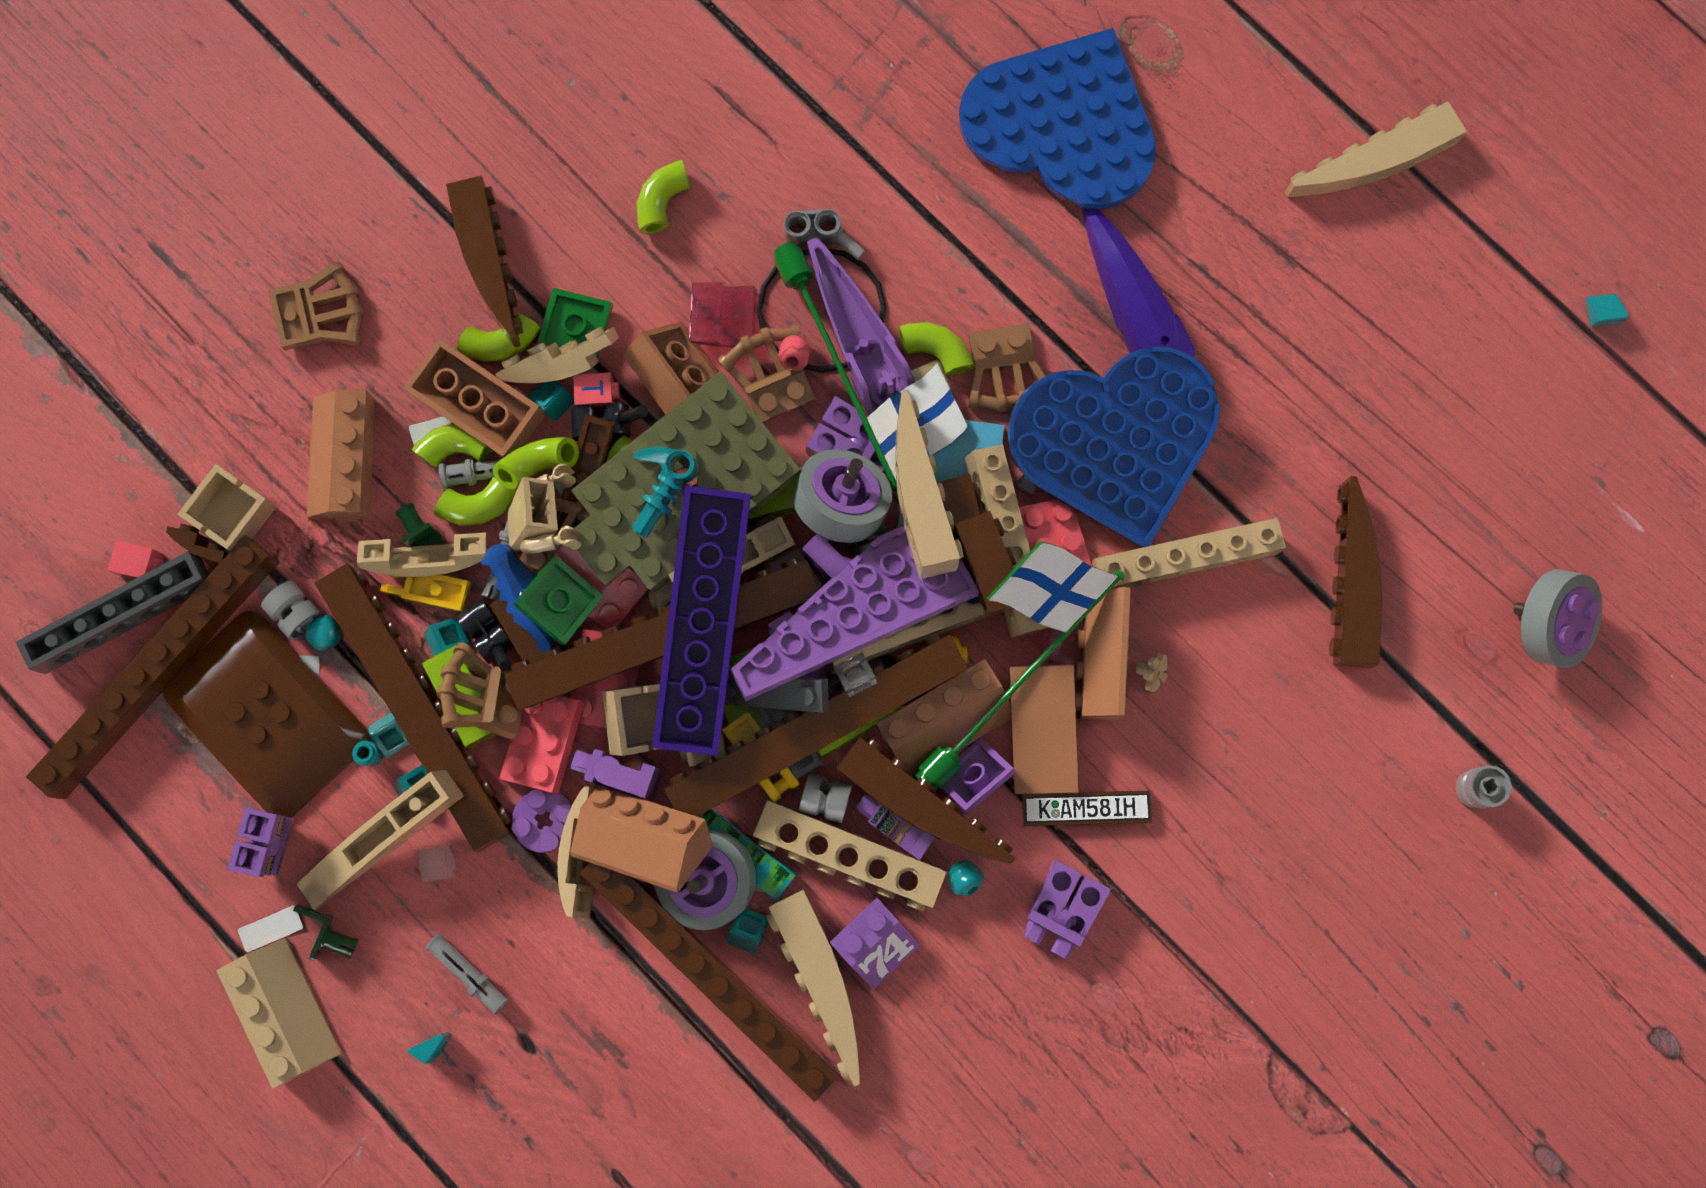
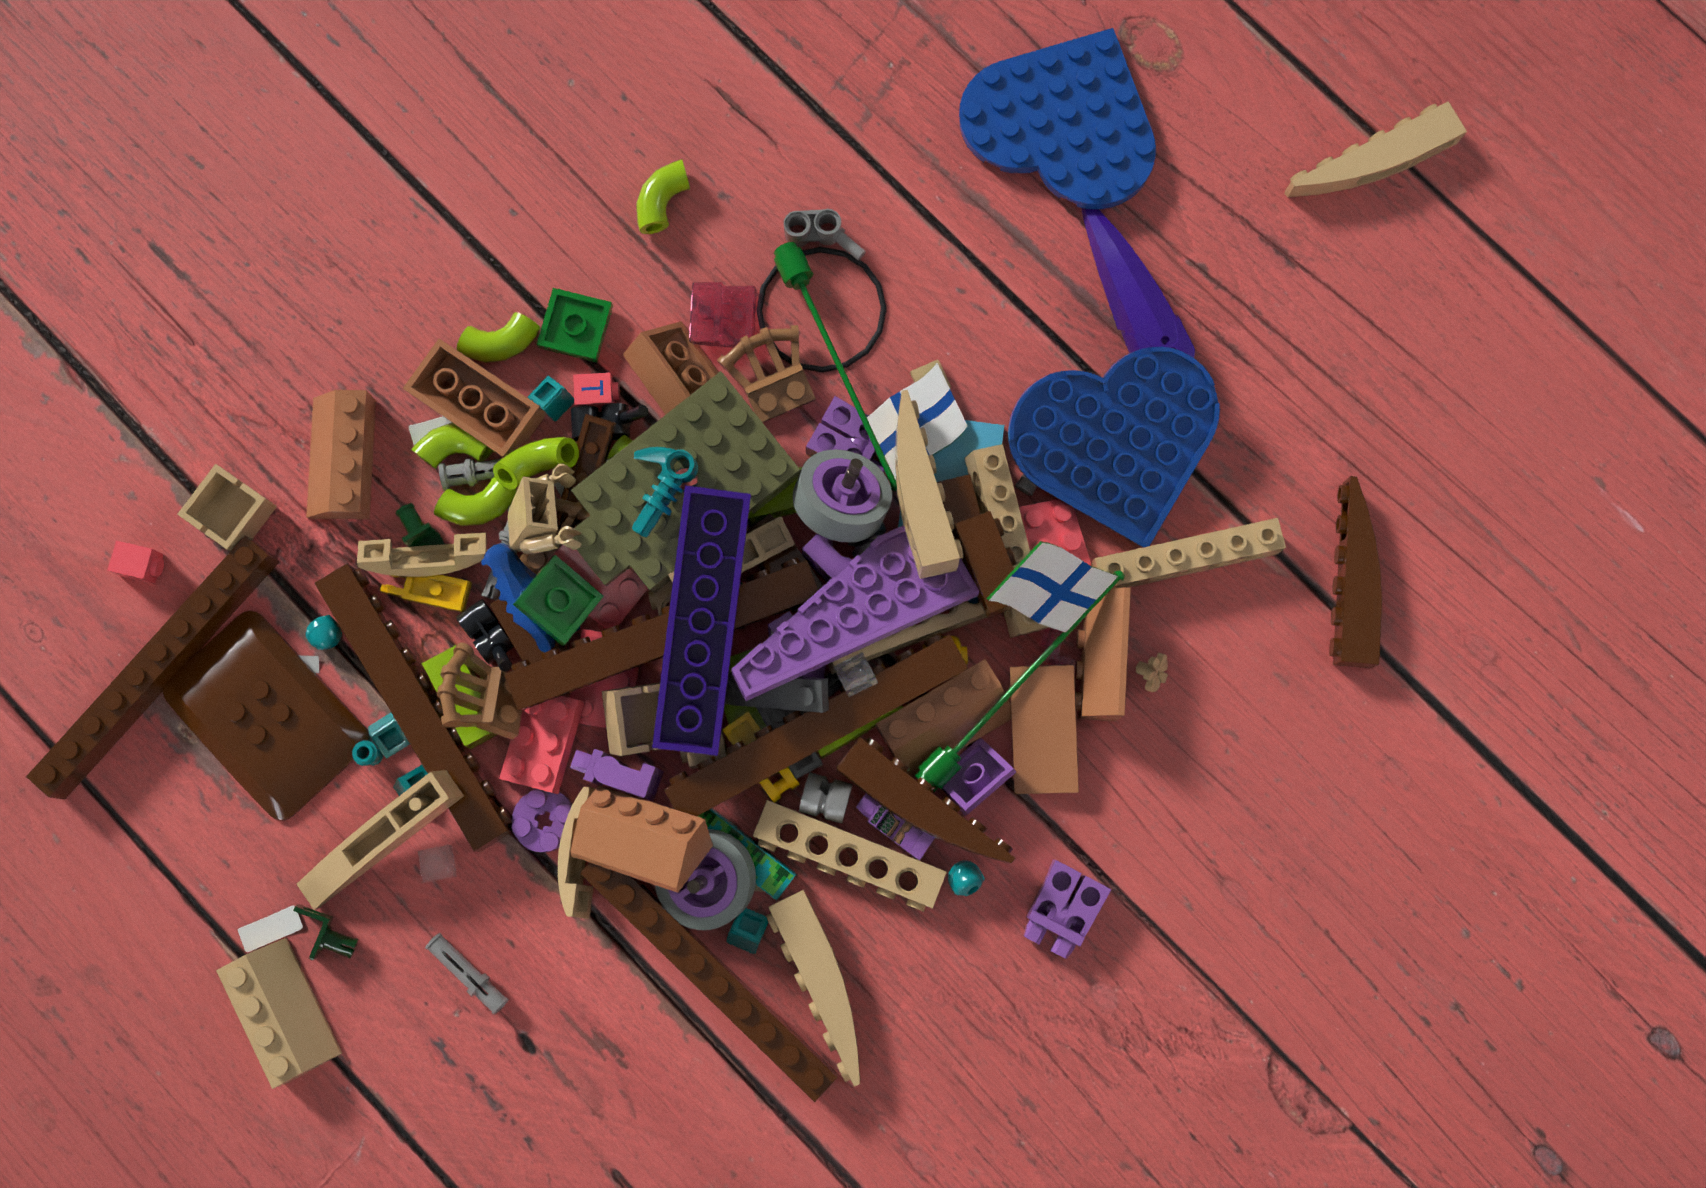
dark grey brick [16,551,209,674] -> none
reddish brown slope [166,524,228,565] -> none
medium lavender hips [227,807,294,877] -> none
light grey wheel [261,581,322,640] -> none
medium nougat plate [268,262,364,351] -> none
teal slope [407,1032,451,1065] -> none
teal slope [424,617,470,656] -> none
reddish brown slope [446,175,523,348] -> none
tan slope [495,327,619,383] -> none
coral piece [778,335,811,371] -> none
medium lavender piece [807,237,915,415] -> none
medium lavender slope [829,897,920,990] -> none
lime cylinder [898,322,975,376] -> none
medium nougat plate [968,323,1045,413] -> none
tile [1022,790,1152,826] -> none
light grey wheel [1455,765,1512,809] -> none
light grey wheel [1514,569,1602,668] -> none
teal slope [1585,294,1628,327] -> none

